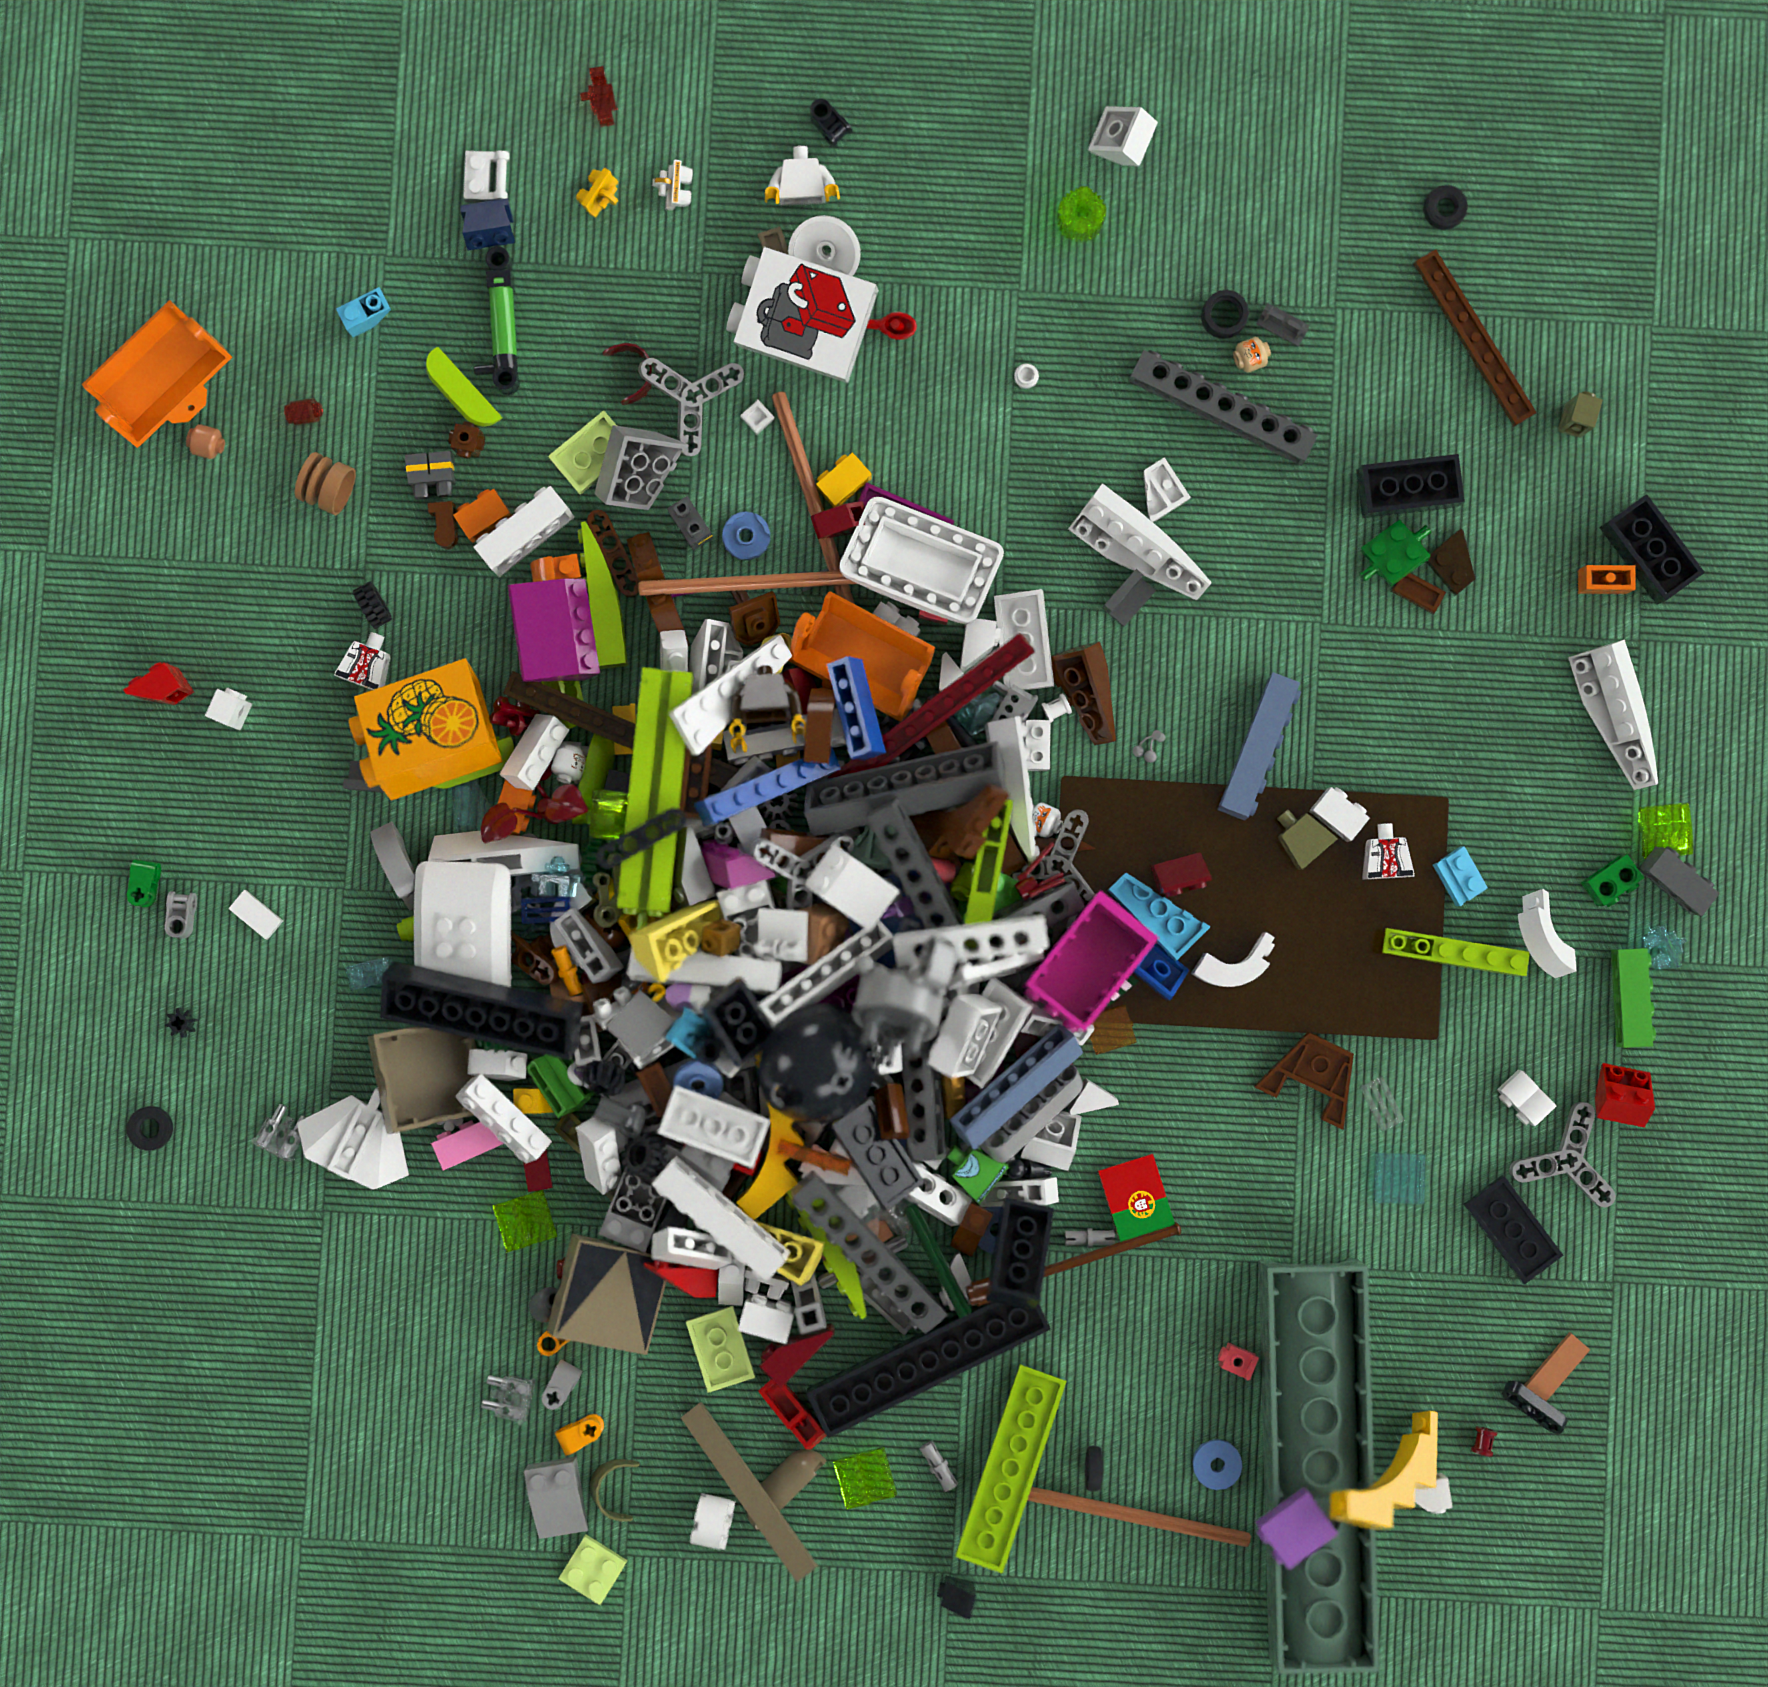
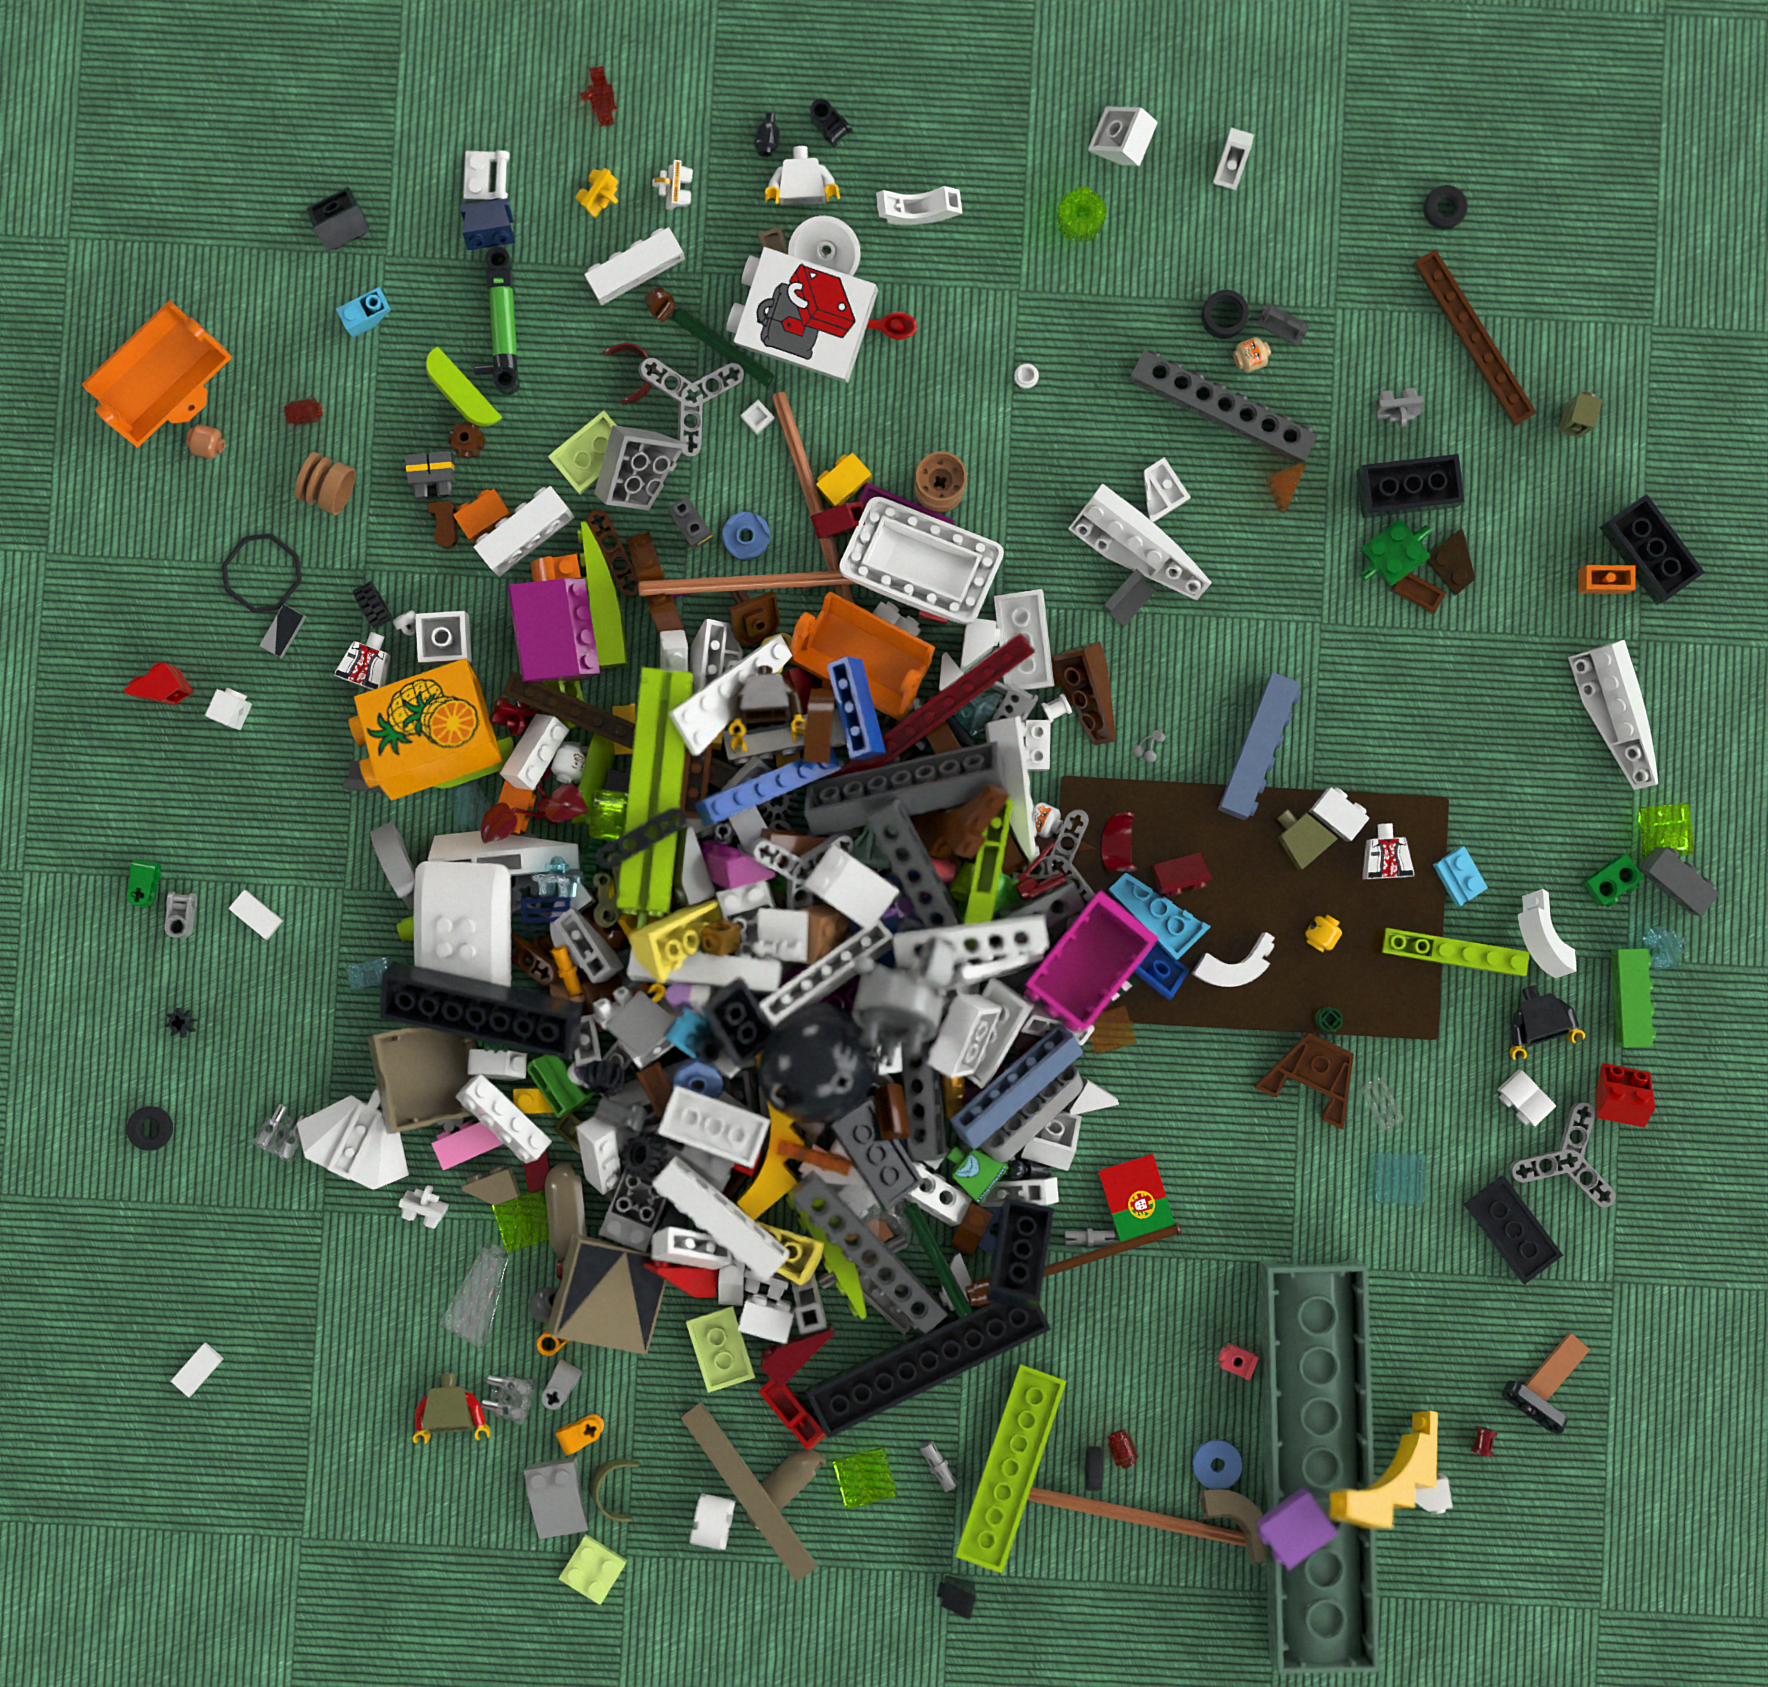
none -> white tile [171,1343,224,1397]
none -> black piece [222,533,302,612]
none -> black tile [259,604,306,658]
none -> black slope [306,187,371,252]
none -> white tile [393,610,416,636]
none -> white hips [398,1185,449,1229]
none -> olive torso [413,1373,490,1444]
none -> white brick [415,611,472,666]
none -> clear slope [439,1243,508,1349]
none -> dark tan slope [461,1165,521,1206]
none -> dark tan brick [545,1161,587,1259]
none -> white brick [584,227,685,306]
none -> reddish brown piece [644,287,676,323]
none -> dark green axle [672,308,775,387]
none -> black plant [754,112,779,158]
none -> white arch [876,186,962,225]
none -> medium nougat wheel [914,452,967,513]
none -> dark red piece [1100,813,1137,872]
none -> clear red brick [1107,1429,1139,1469]
none -> dark tan arch [1199,1489,1268,1565]
none -> white slope [1213,128,1254,190]
none -> clear orange slope [1266,463,1306,513]
none -> yellow head [1305,915,1342,952]
none -> dark green wheel [1314,1007,1343,1032]
none -> light grey hips [1376,388,1424,428]
none -> black torso [1509,985,1585,1060]

